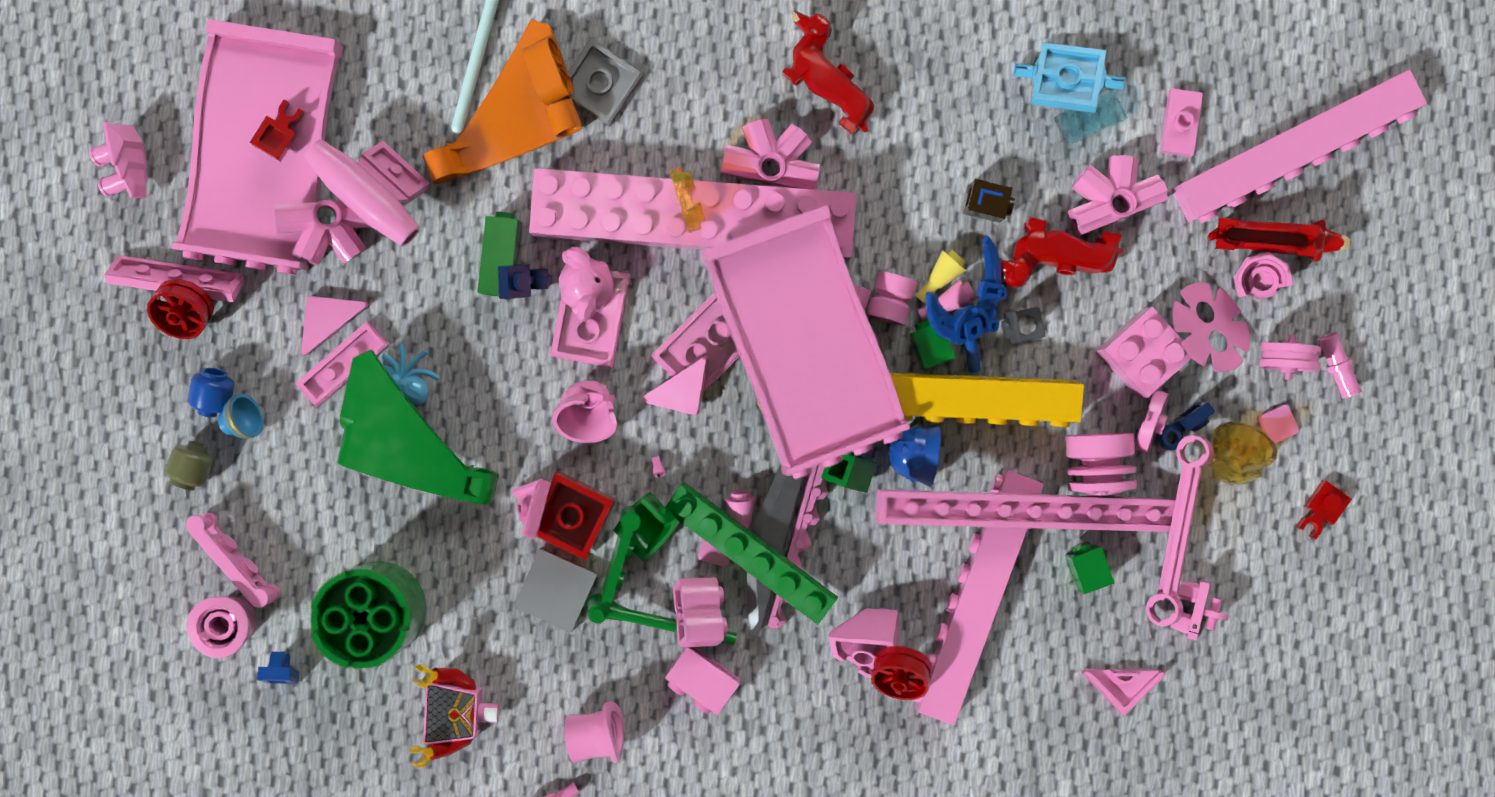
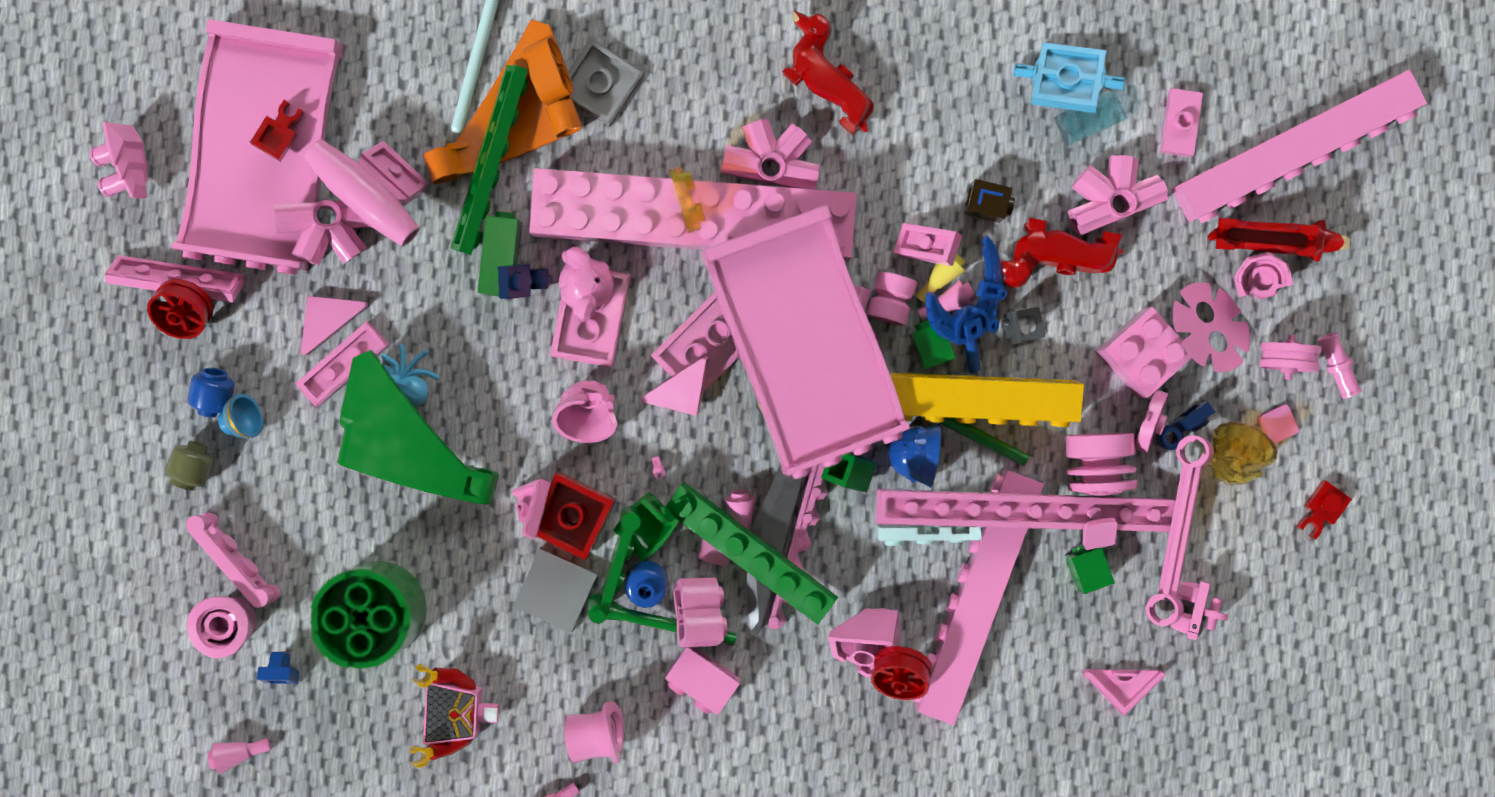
none -> bright pink cone [207,738,271,775]
none -> green plate [450,65,528,255]
none -> blue head [625,561,668,608]
none -> light aqua wing [876,524,981,546]
none -> bright pink plate [893,223,962,266]
none -> green bar [939,417,1030,466]
none -> bright pink piece [1082,517,1118,550]

